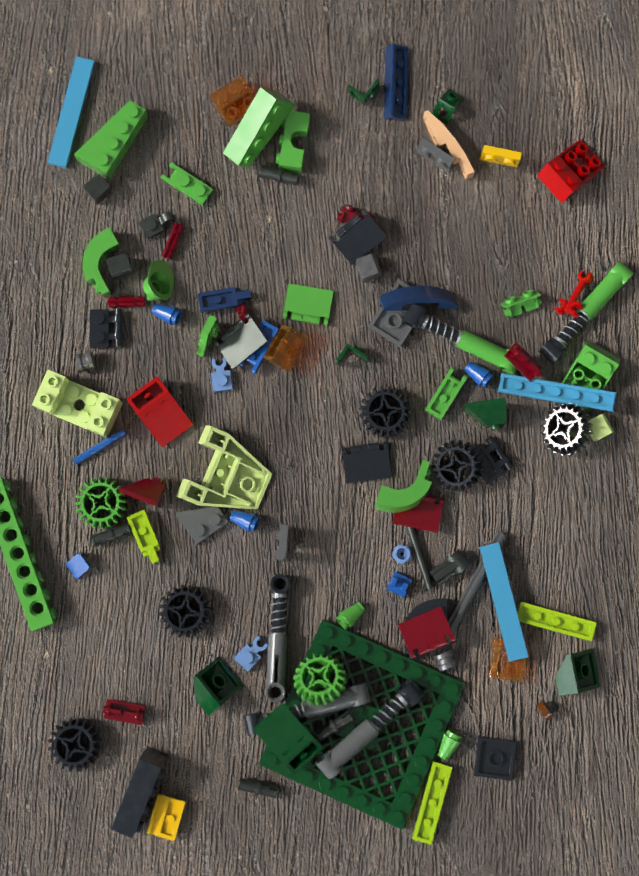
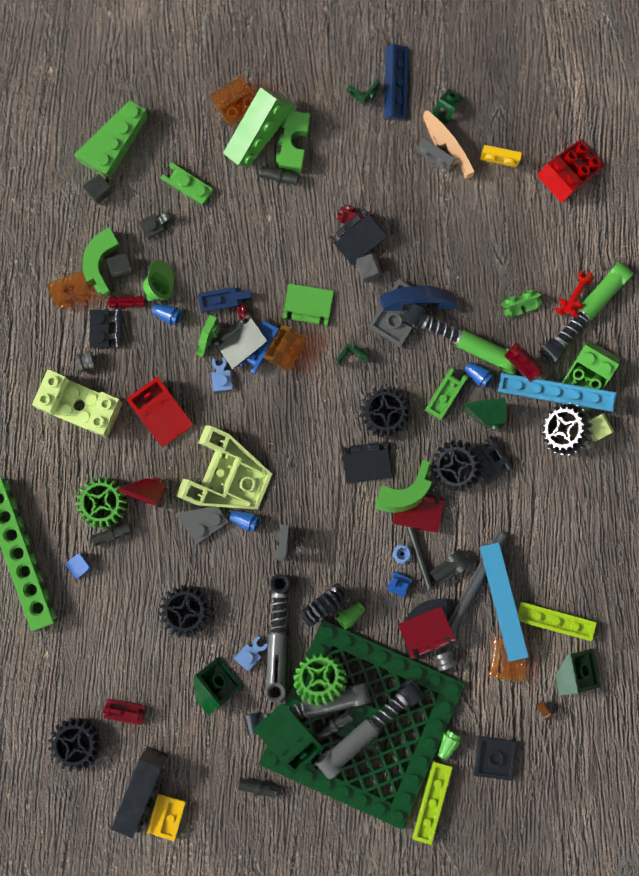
dark azure tile [48,56,95,169] -> none
blue bar [73,428,126,465] -> none
lime hinge [127,510,161,564] -> none
dark red axle [162,223,184,260] -> none
none -> clear orange brick [46,270,93,309]
none -> black gear [299,583,349,627]

